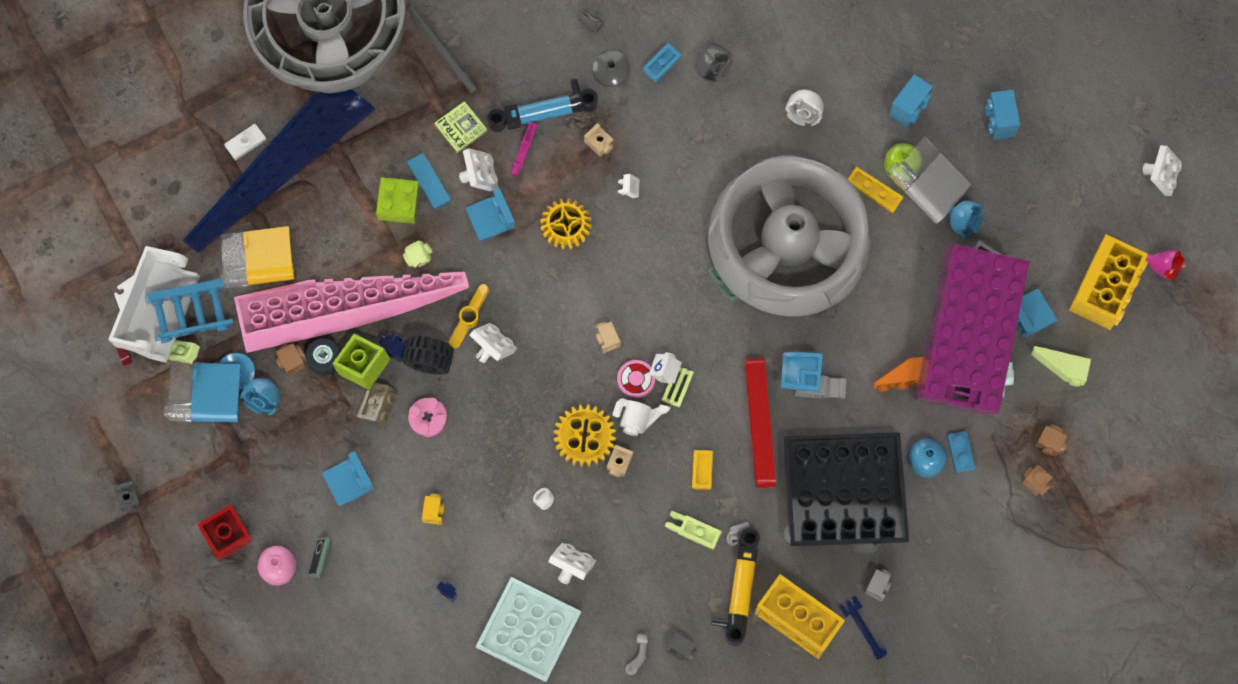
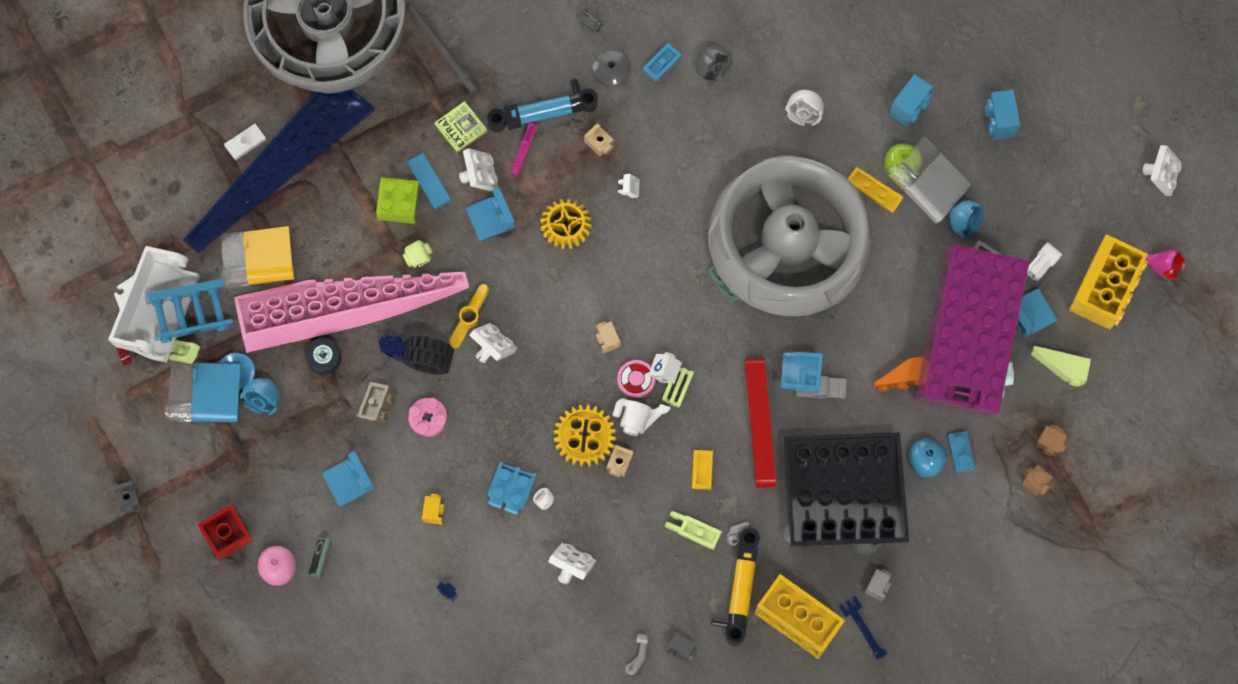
medium nougat brick [275,343,307,376] -> none
lime brick [332,334,391,390] -> none
light aqua plate [476,577,582,682] -> none
none -> dark azure plate [487,461,537,515]
none -> white piece [1027,242,1063,281]

